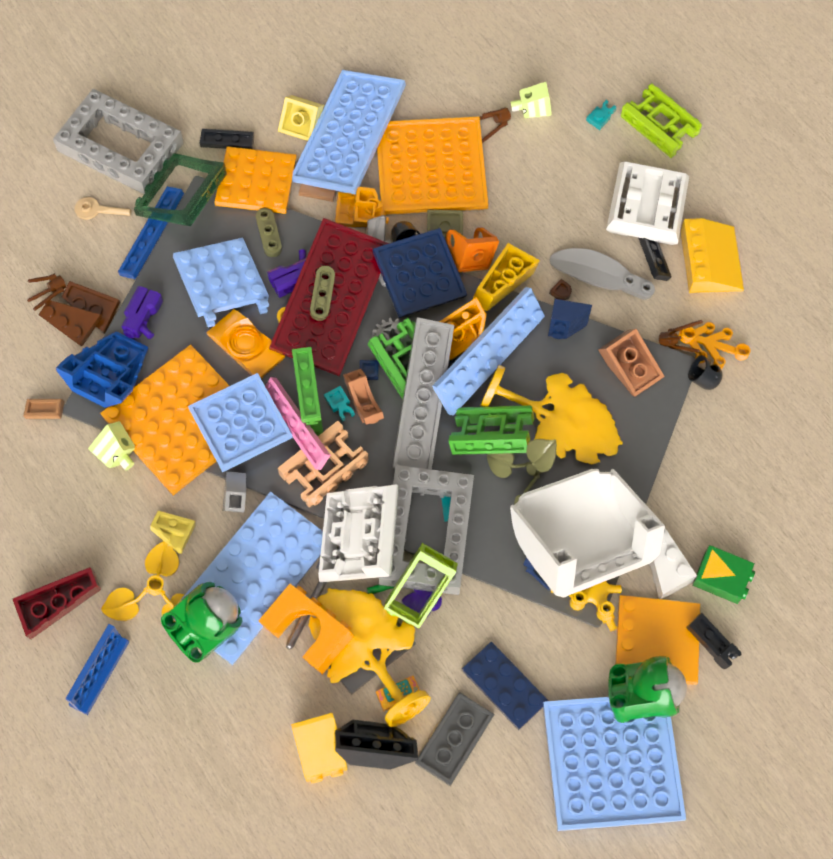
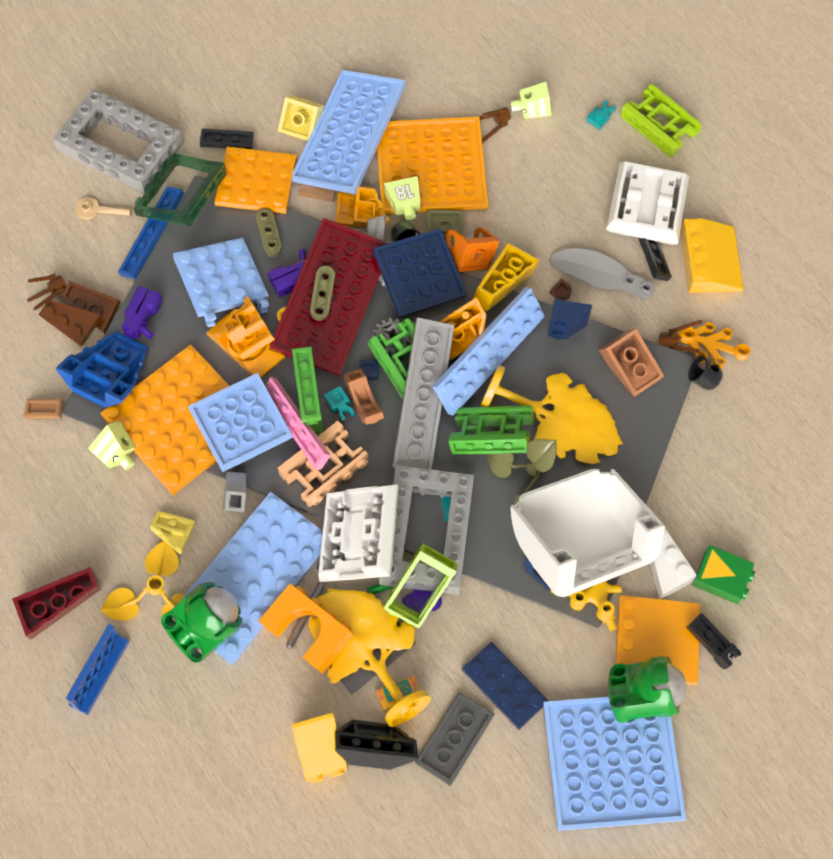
none -> light orange slope [221,296,275,360]
none -> yellowish green torso [384,176,420,220]

